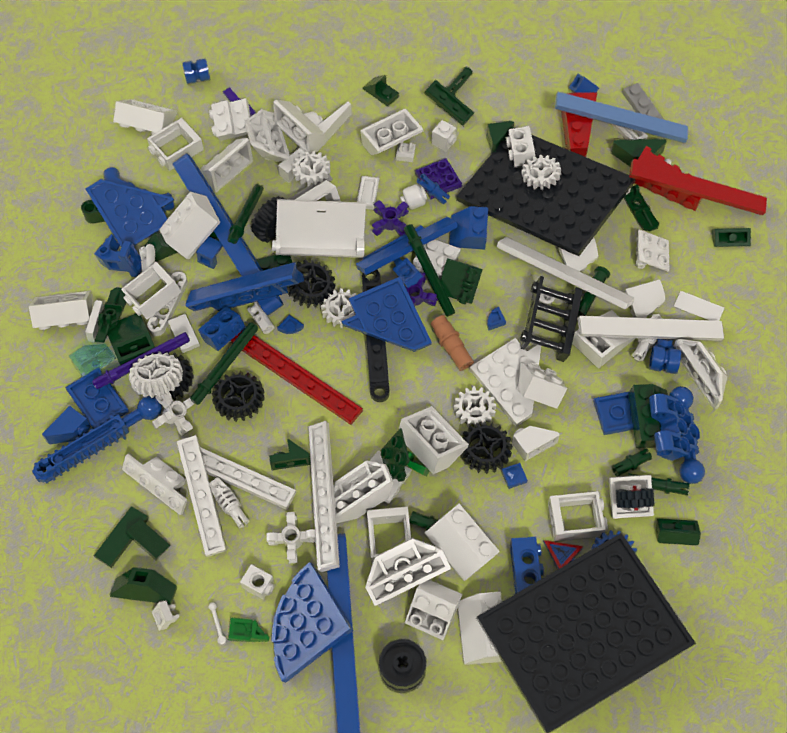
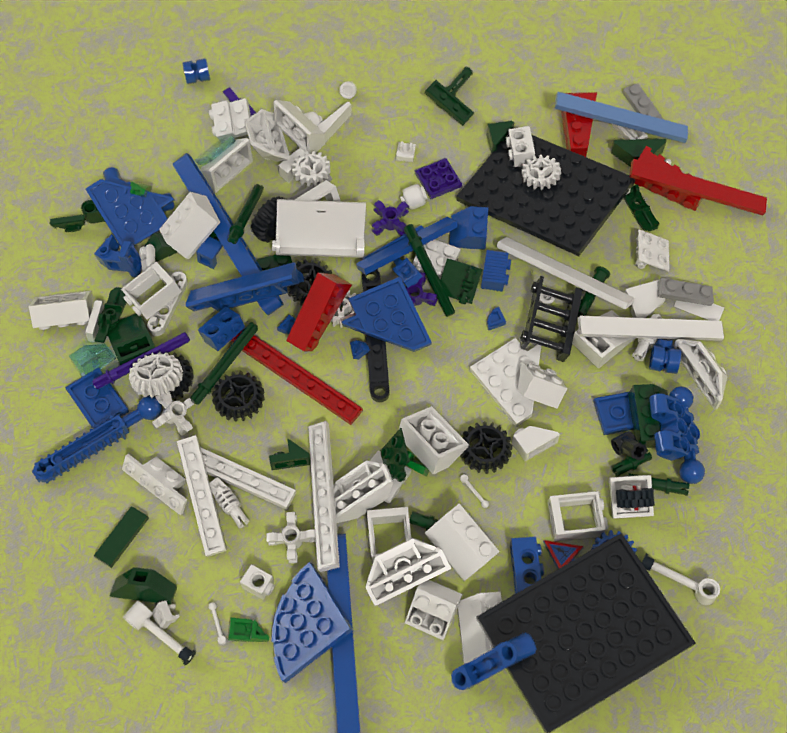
blue slope [42,406,91,444] -> none
white slope [113,99,177,135] -> none
dark green slope [126,519,171,561] -> none
white window [147,118,204,171] -> none
white tile [168,314,200,354] -> none
white bar [247,301,275,334] -> none
white tile [357,176,379,210] -> none
white slope [360,109,423,155] -> none
dark green slope [363,75,399,107] -> none
black wheel [379,639,427,694] -> none
blue pin [417,174,450,204] -> none
nougat piece [430,315,474,371] -> none
white brick [432,120,457,152] -> none
white gear [454,386,497,427] -> none
blue tile [501,463,528,489] -> none
white slope [558,238,598,272] -> none
blue panel [568,74,599,93] -> none
dark green slope [657,518,701,545] -> none
dark green slope [712,228,751,247] -> none
none -> dark green tile [50,215,86,232]
none -> white piece [123,600,196,665]
none -> green slope [130,181,152,197]
none -> clear light blue tile [195,136,236,165]
none -> red wedge [286,273,353,352]
none -> white tile [340,81,357,99]
none -> blue tile [350,340,370,360]
none -> blue plate [451,633,536,690]
none -> white hinge [460,474,489,508]
none -> blue brick [481,250,511,292]
none -> black piece [611,431,647,461]
none -> white piece [642,553,720,605]
none -> light grey plate [658,278,714,306]

